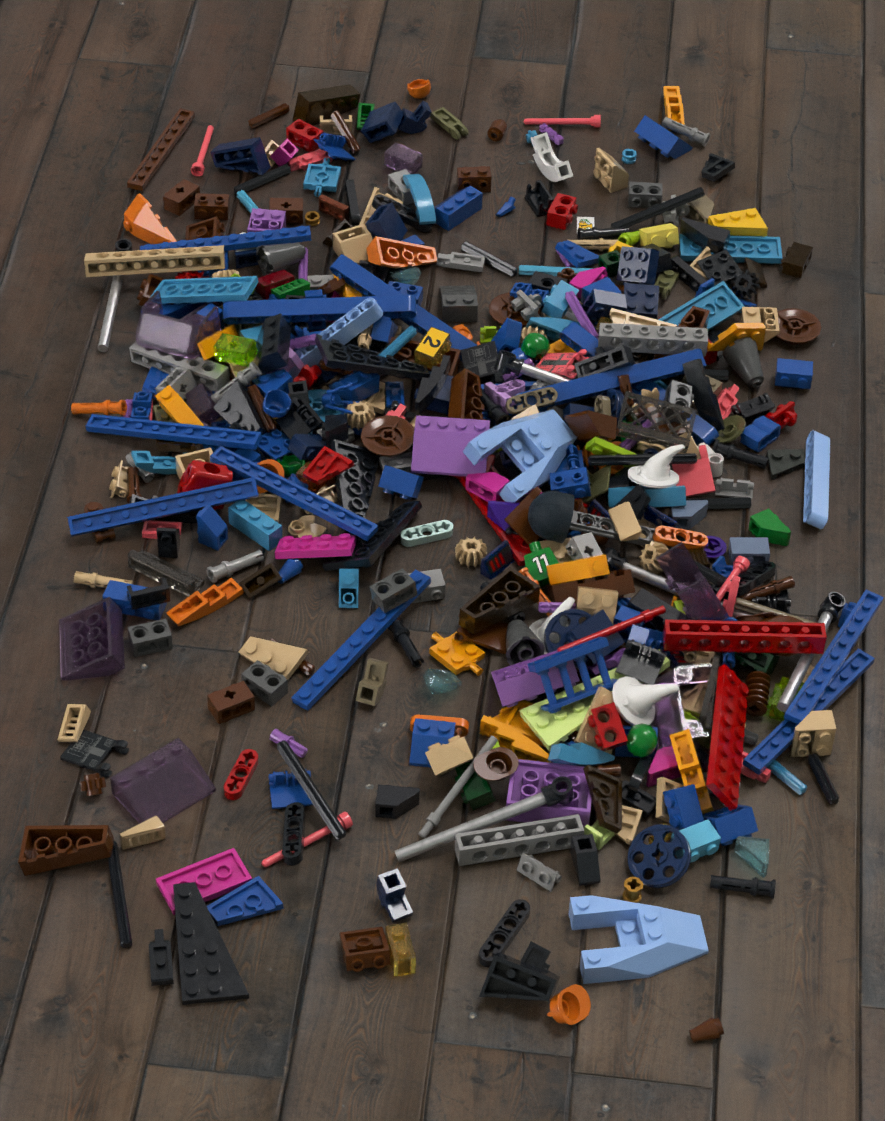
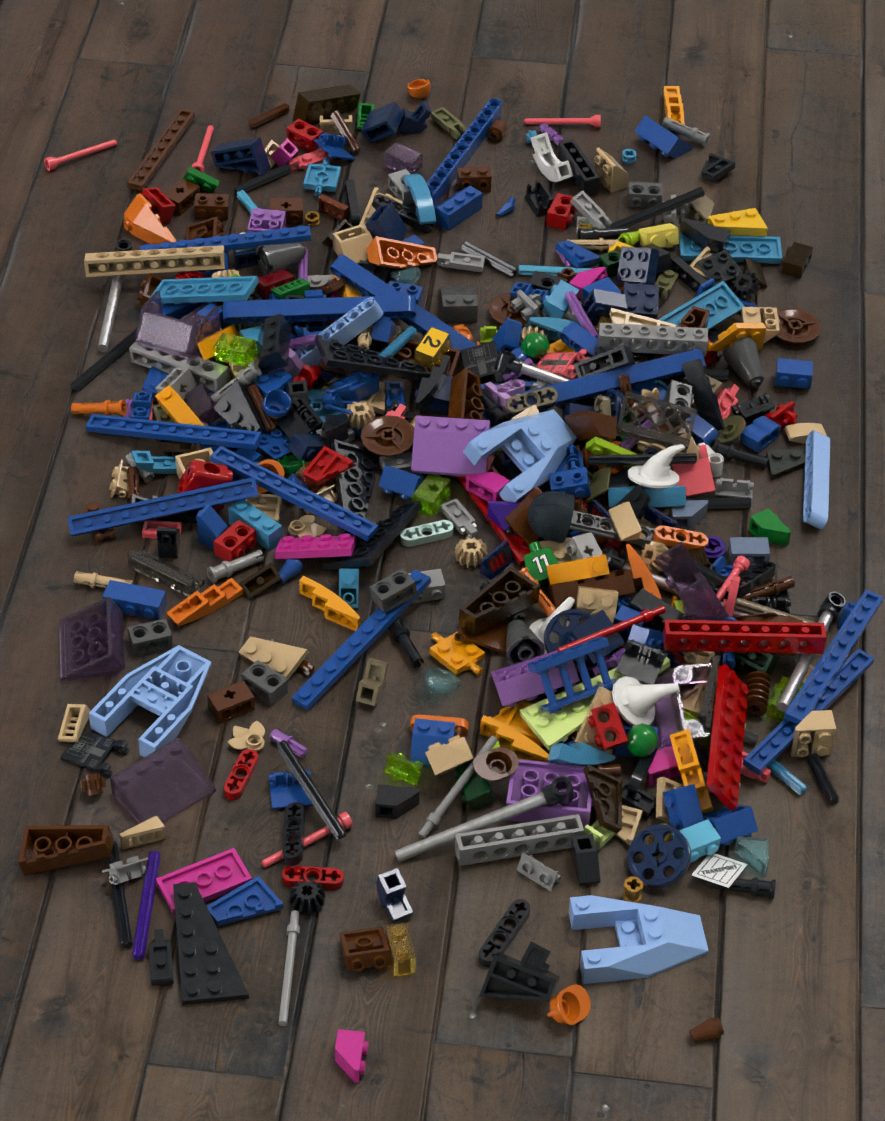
black hinge [127,578,170,610] -> none
medium lavender axle [538,602,576,613] -> none
none -> coral piece [44,140,117,171]
none -> black axle [71,327,145,391]
none -> light blue wedge [89,645,211,764]
none -> light grey hinge [102,856,148,885]
none -> dark purple axle [132,851,160,960]
none -> red brick [142,187,176,223]
none -> green wing [180,167,220,193]
none -> red brick [214,520,257,562]
none -> tan plate [228,721,265,752]
none -> light grey bar [278,910,300,1026]
none -> red beam [282,866,344,890]
none -> black gear [289,878,326,915]
none -> light orange slope [299,576,360,631]
none -> dark pink slope [335,1029,369,1083]
none -> clear neon green hips [384,752,423,786]
none -> clear neon green brick [412,474,451,516]
none -> blue beam [426,98,502,207]
none -> light grey hinge [440,499,478,539]
none -> black brick [558,139,601,196]
none -> light grey hinge [570,191,612,229]
none -> red piece [601,538,622,552]
none -> orange slope [626,544,662,600]
none -> white sticker [692,853,748,888]
none -> tan slope [784,423,827,444]

